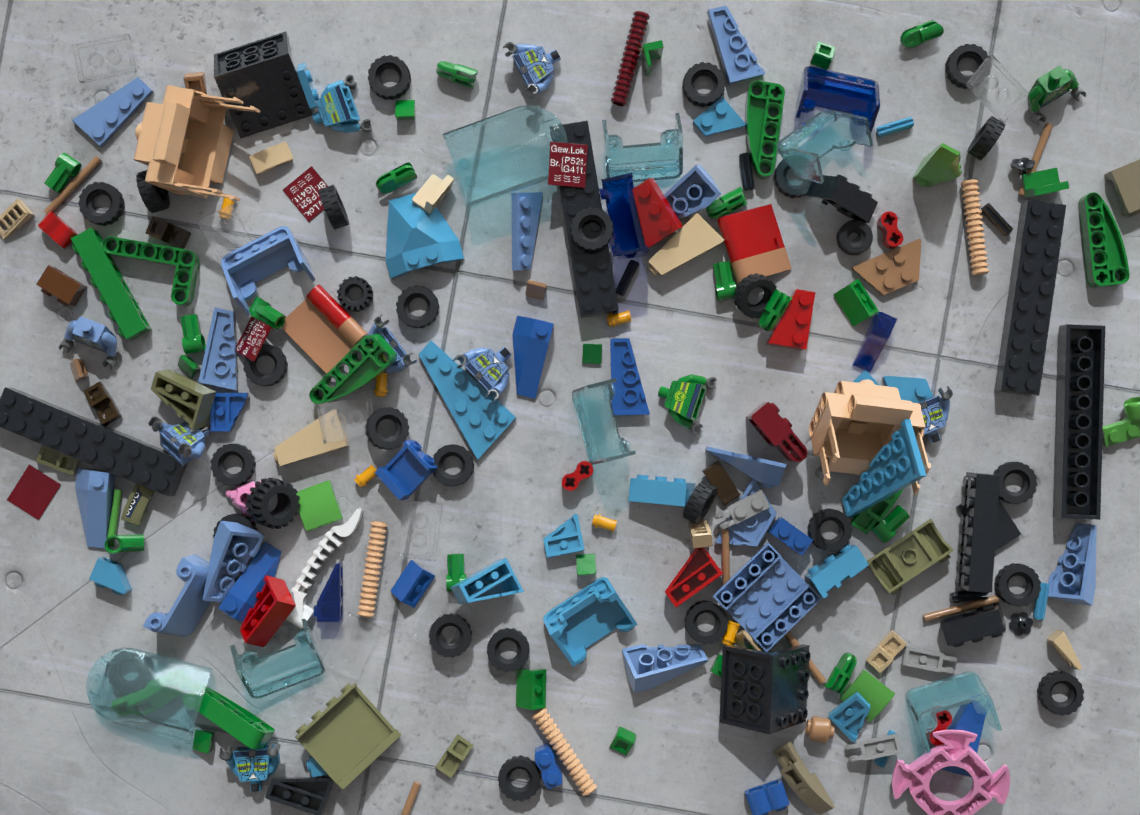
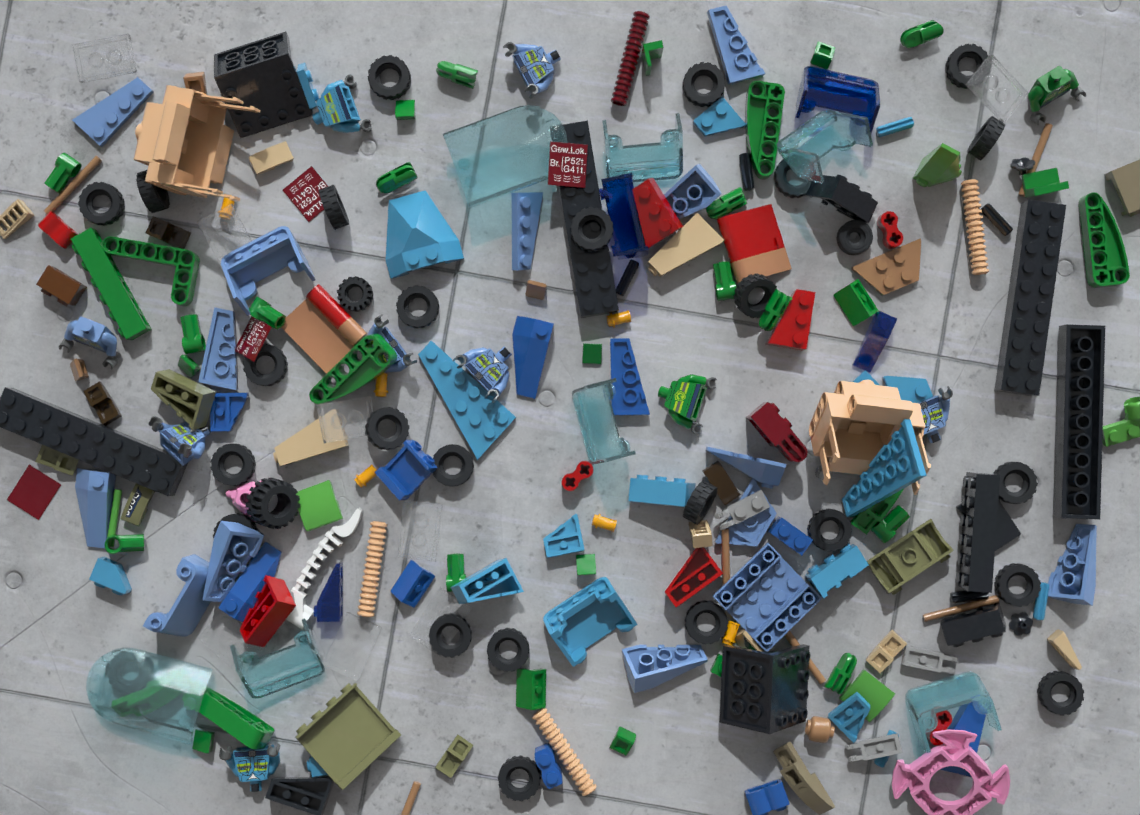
panel [412,174,454,214] -> none

